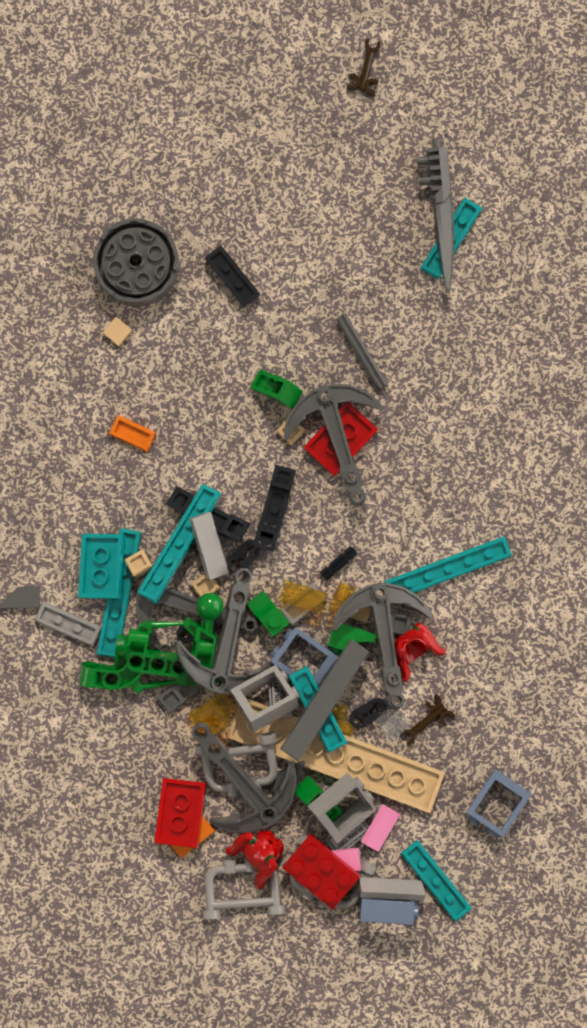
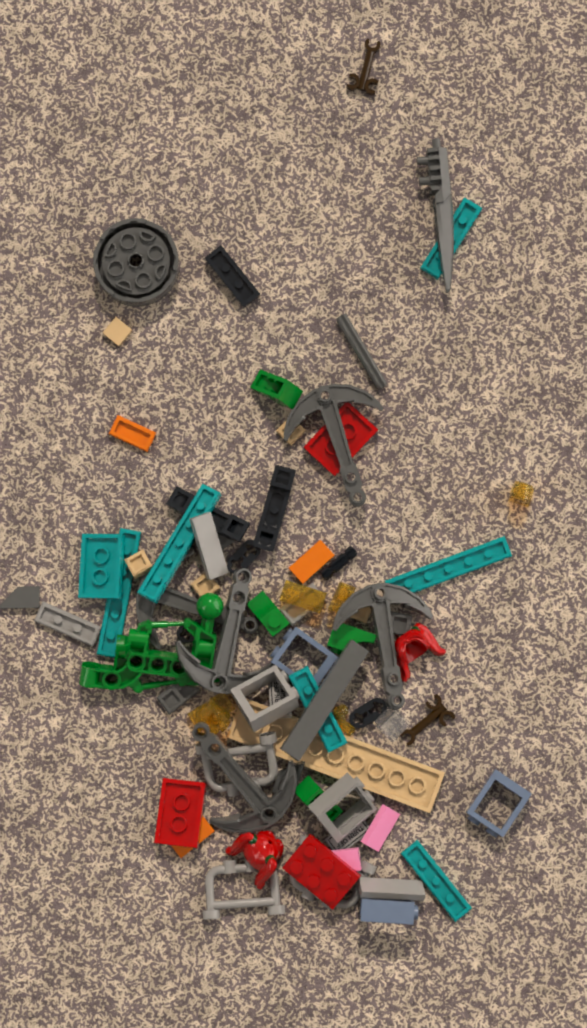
none -> orange tile [288,540,335,584]
none -> clear yellow leg [508,481,534,507]

